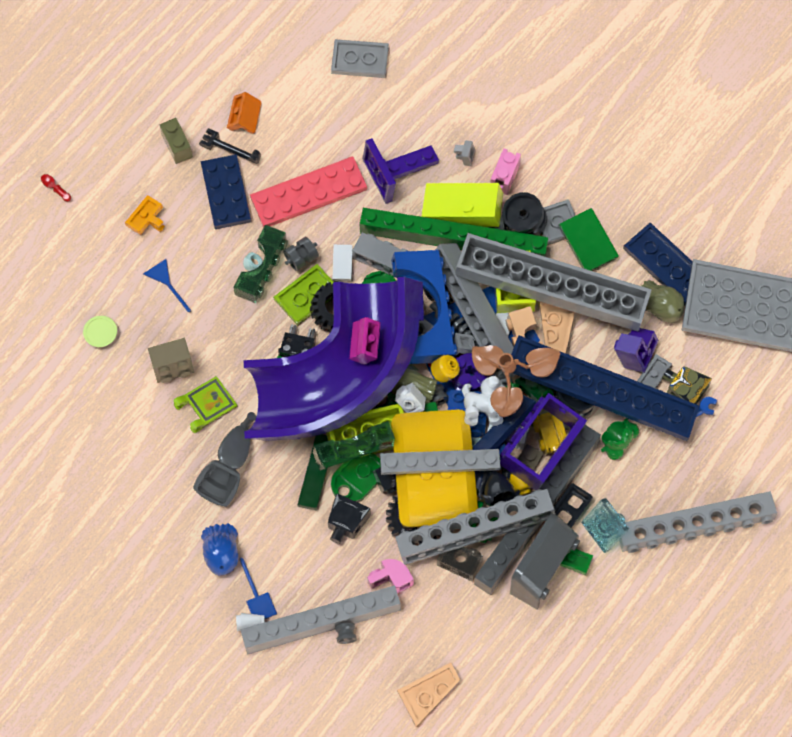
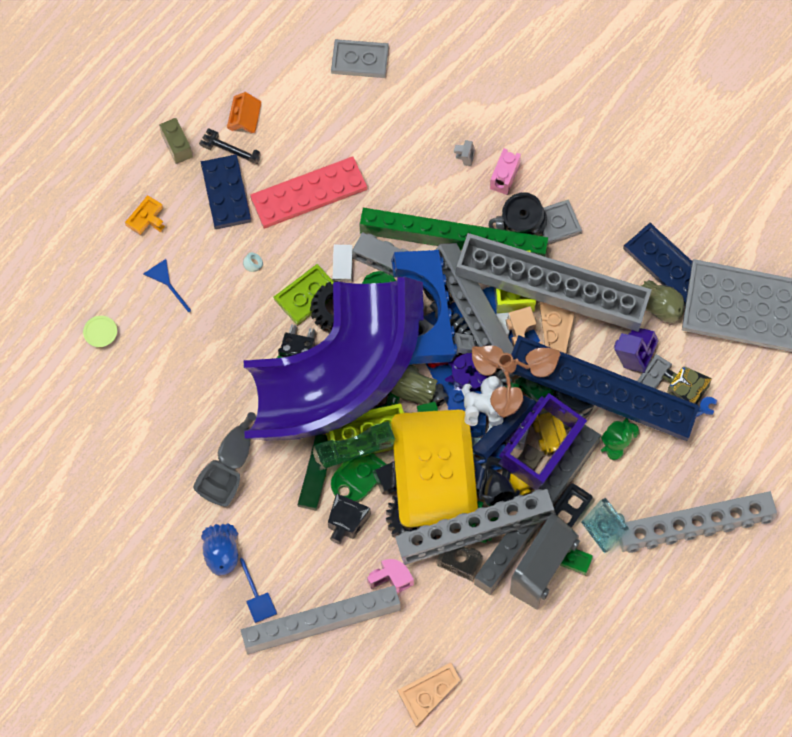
red piece [41,174,71,202] -> none
dark tan brick [148,338,194,383] -> none
lime flag [173,376,237,433] -> none
clear green arch [233,225,288,303] -> none
white cone [236,613,265,631] -> none
dark grey wheel [283,236,319,271] -> none
dark grey wheel [335,623,357,644] -> none
dark pink brick [350,317,381,364] -> none
dark purple piece [362,138,439,204] -> none
light grey plate [380,449,500,475] -> none
white brick [395,383,426,413] -> none
neon yellow brick [421,183,504,227] -> none
yellow head [431,355,460,383] -> none
green tile [558,208,619,271] -> none

